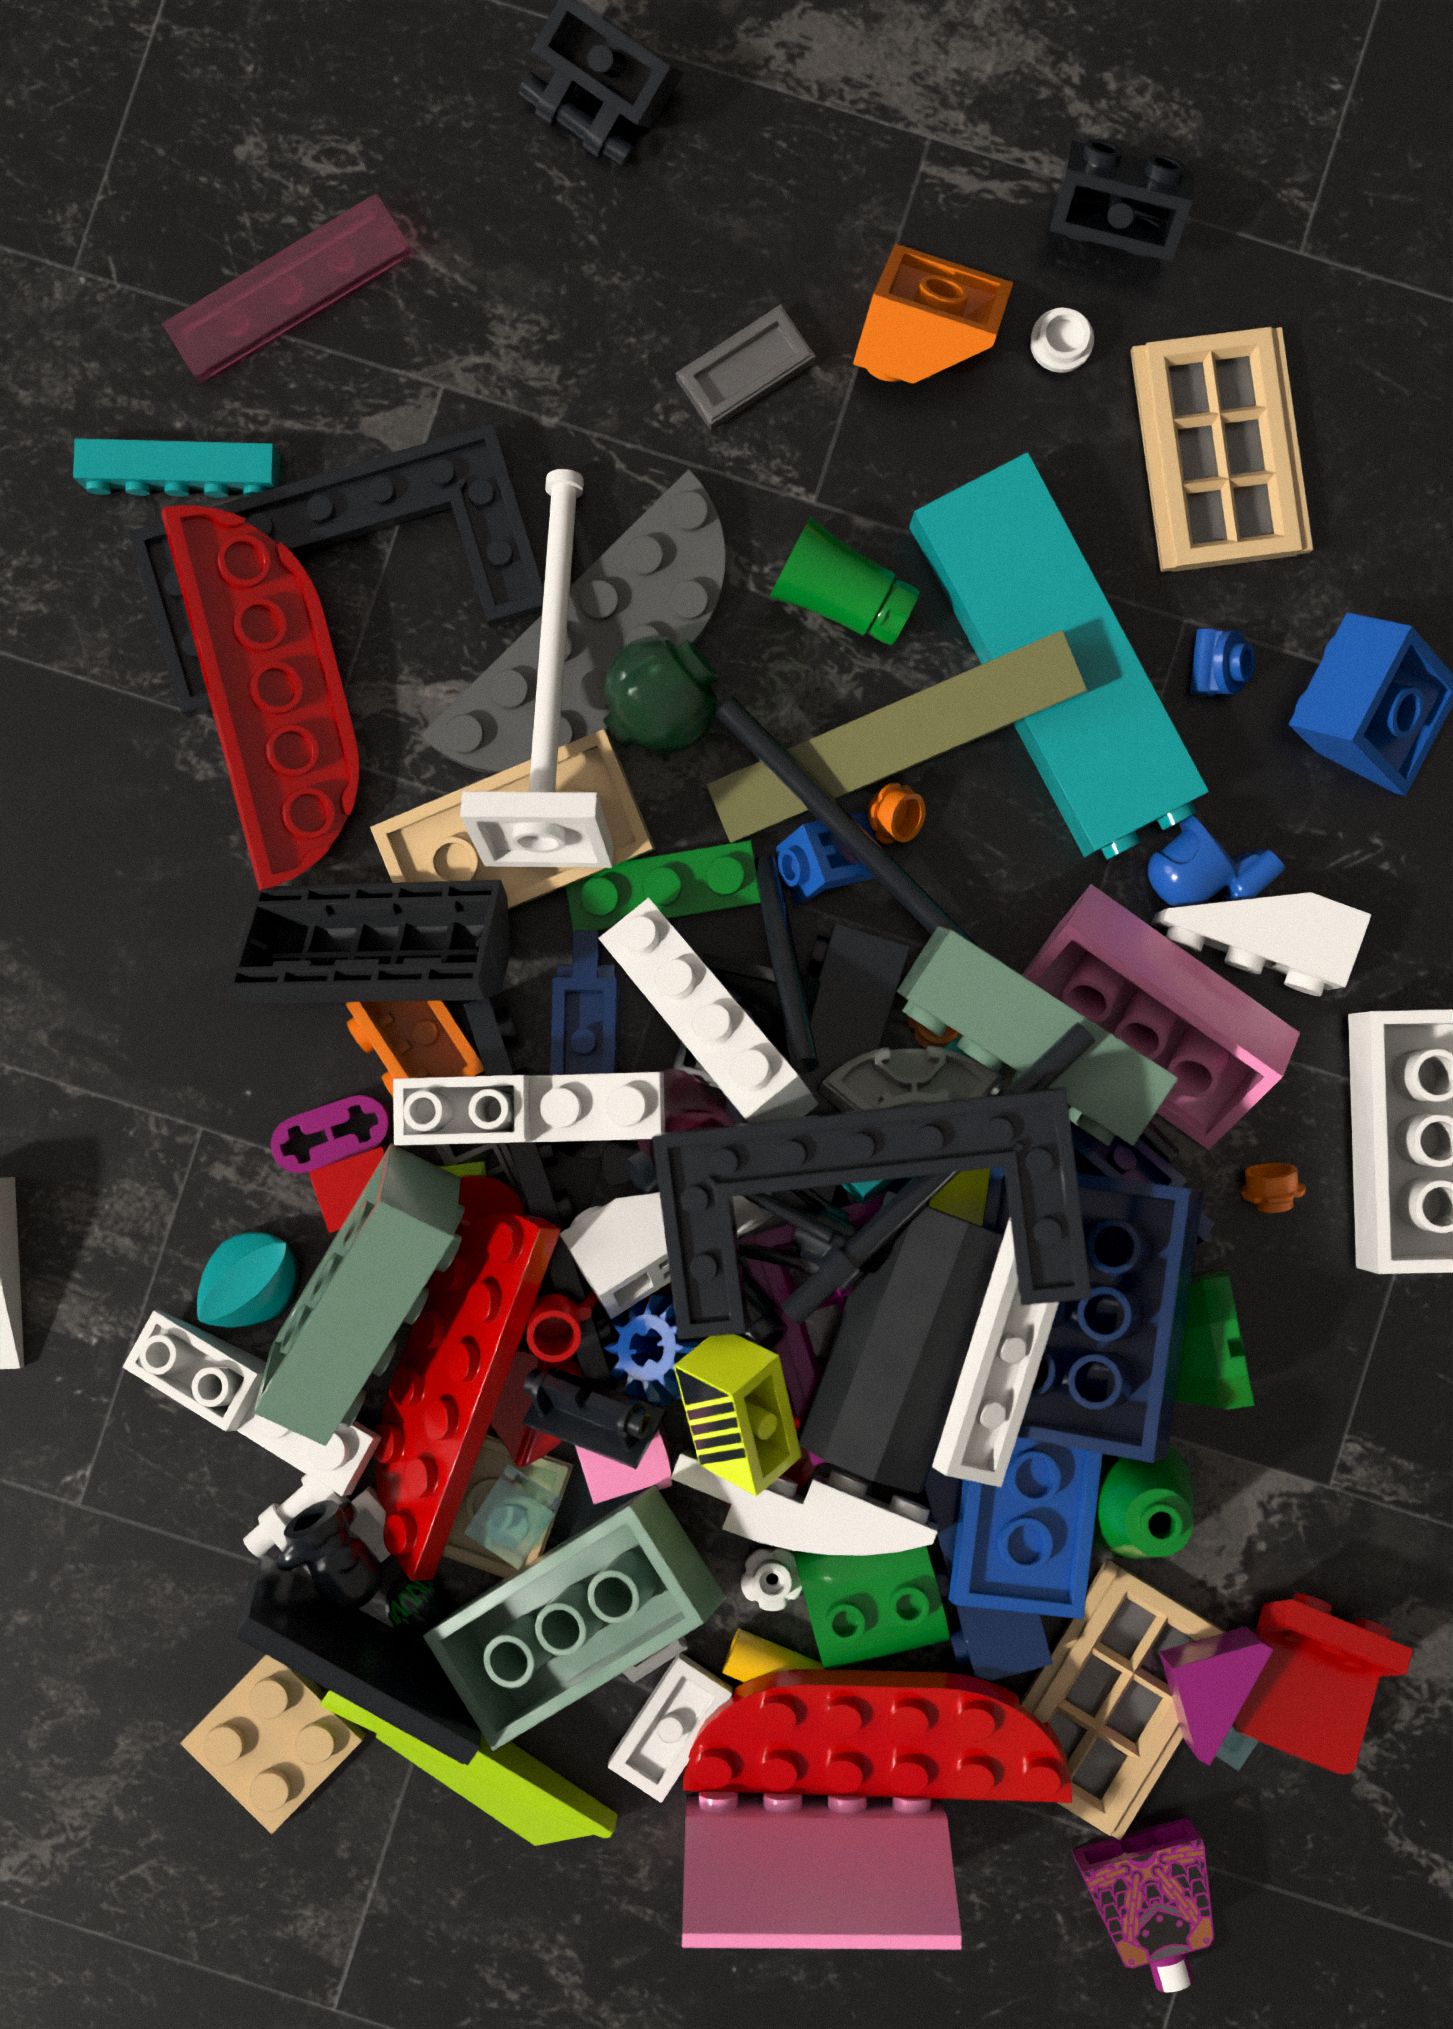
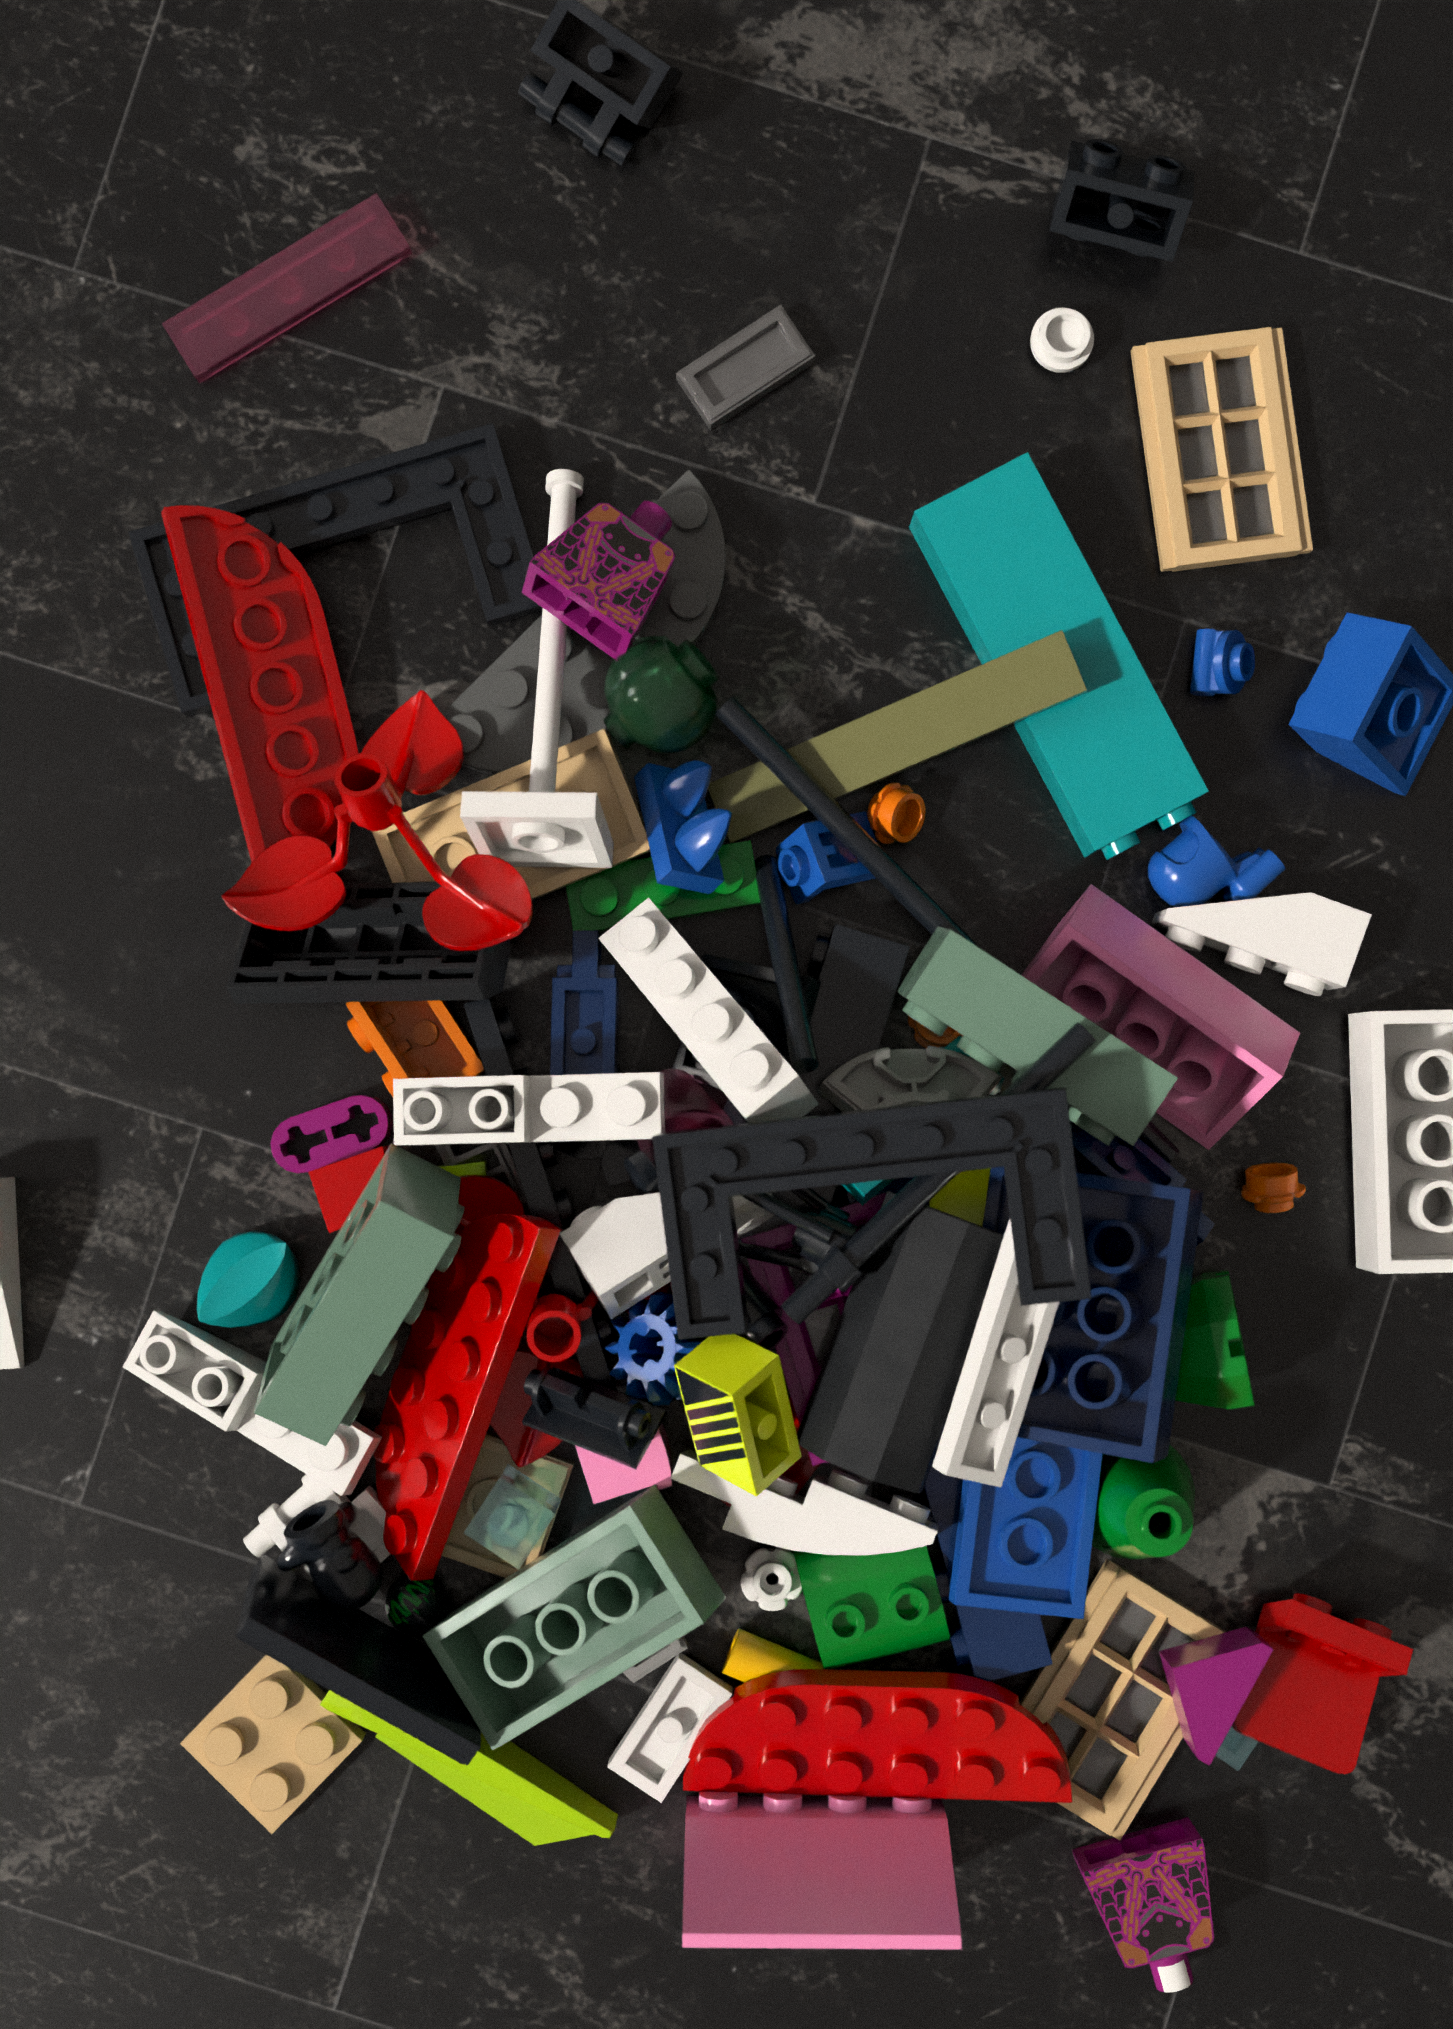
teal piece [73,438,281,498] -> none
green plant [769,516,920,646] -> none
orange slope [853,243,1014,384] -> none
none -> red plant [222,690,533,951]
none -> magenta torso [522,501,676,664]
none -> blue tile [634,760,732,894]

